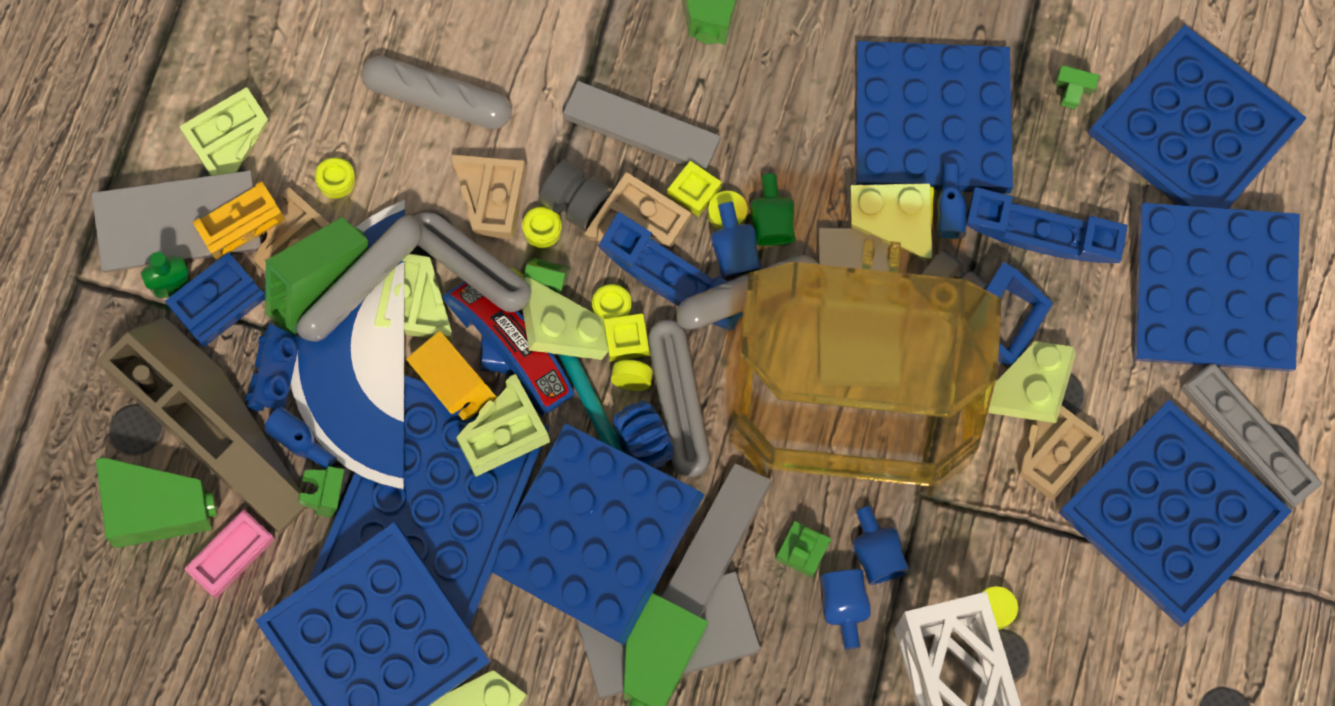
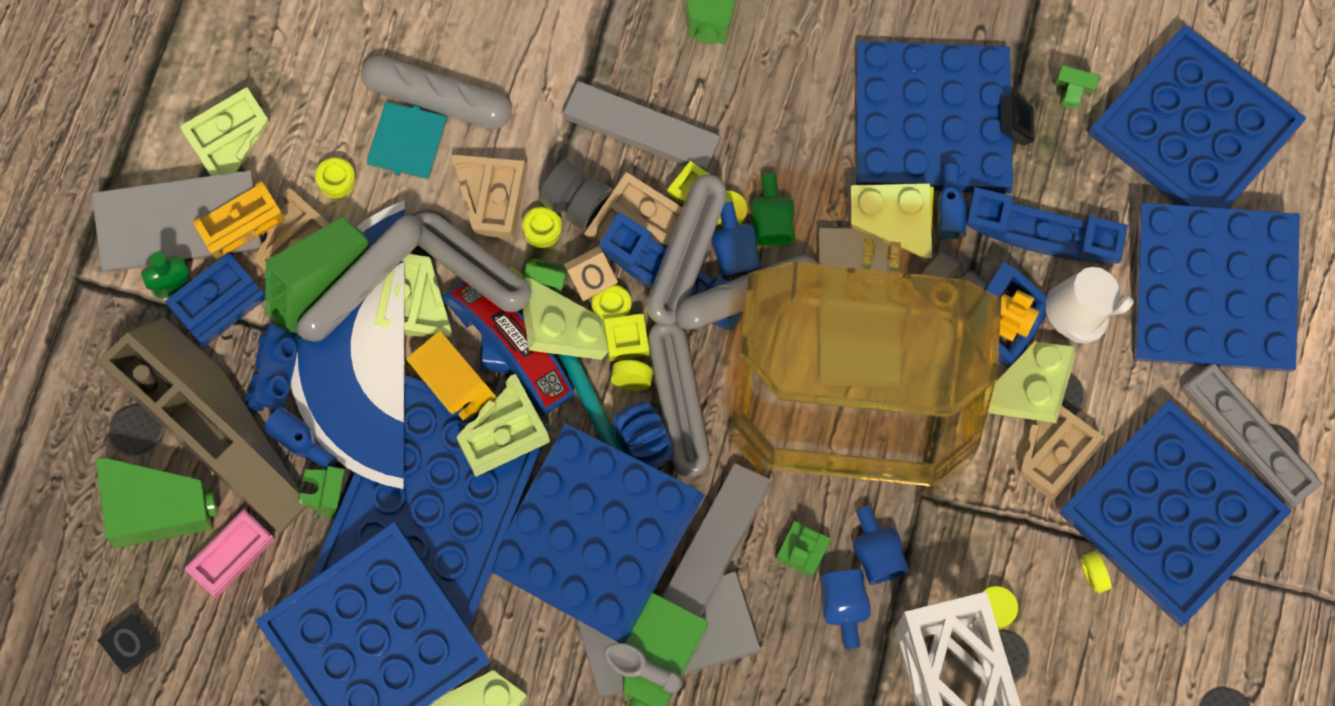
none -> black tile [97,614,159,675]
none -> teal piece [366,102,448,180]
none -> tan tile [564,247,618,301]
none -> light grey piece [604,643,682,693]
none -> light grey piece [646,174,727,325]
none -> yellow gear [990,290,1040,341]
none -> black tile [1001,94,1034,146]
none -> white hat [1045,267,1134,344]
none -> neon yellow tile [1080,550,1112,594]

